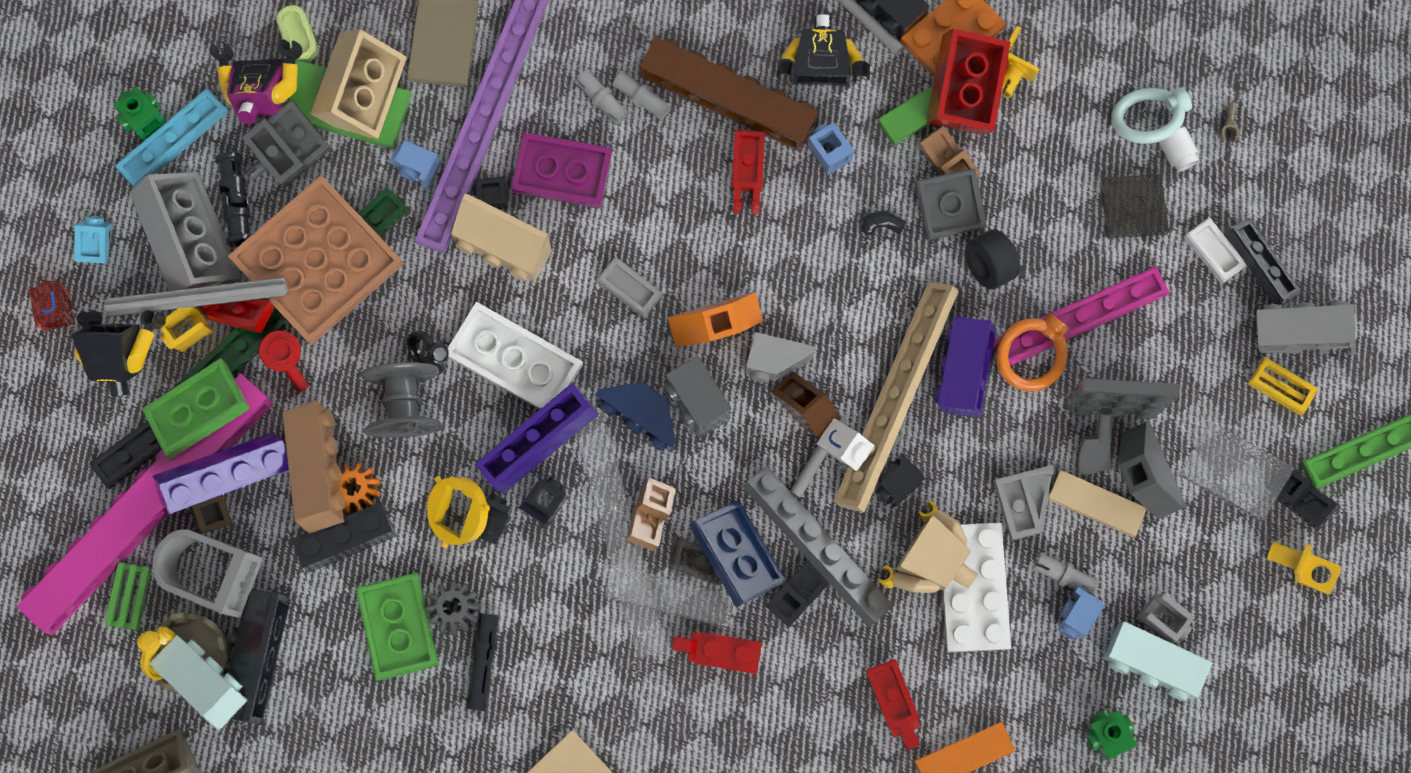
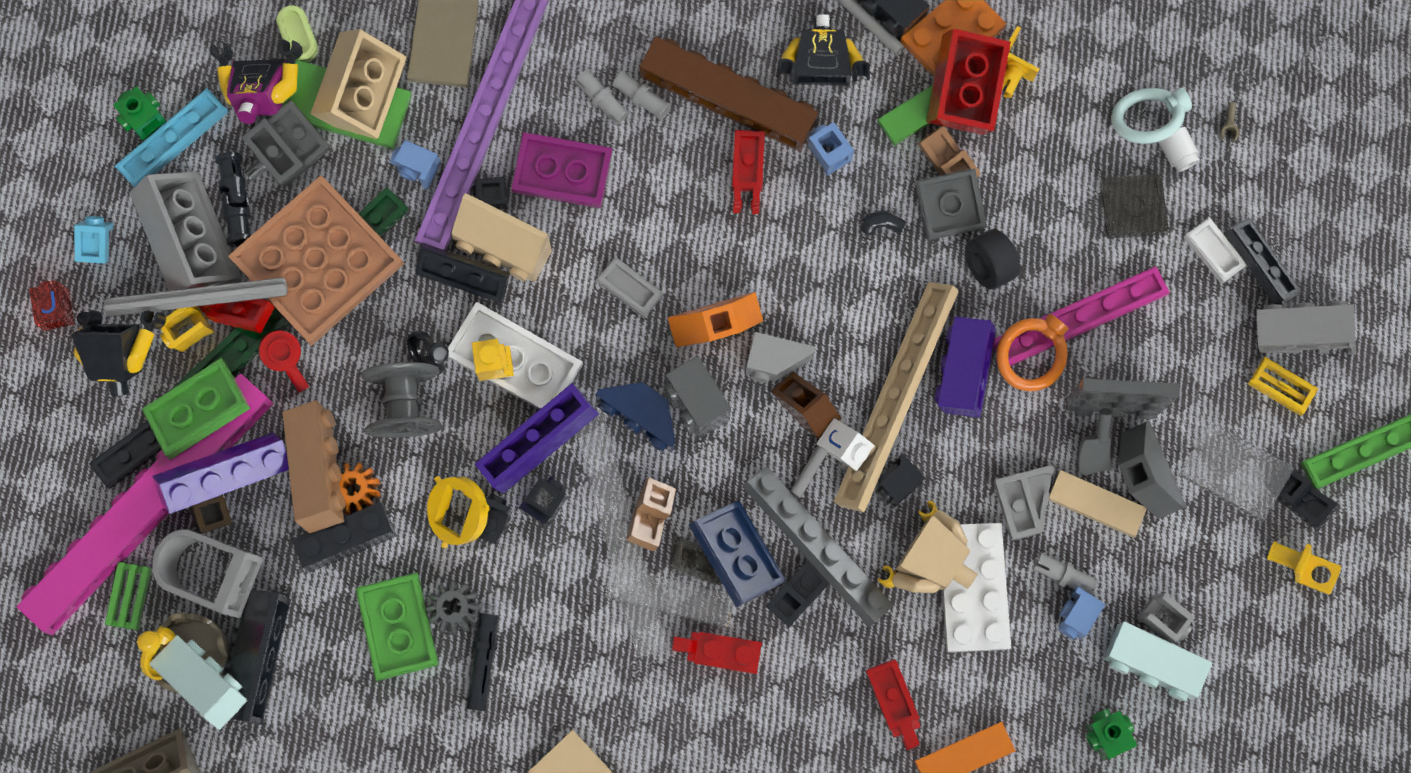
none -> black tile [415,243,510,303]
none -> yellow window [472,339,514,381]

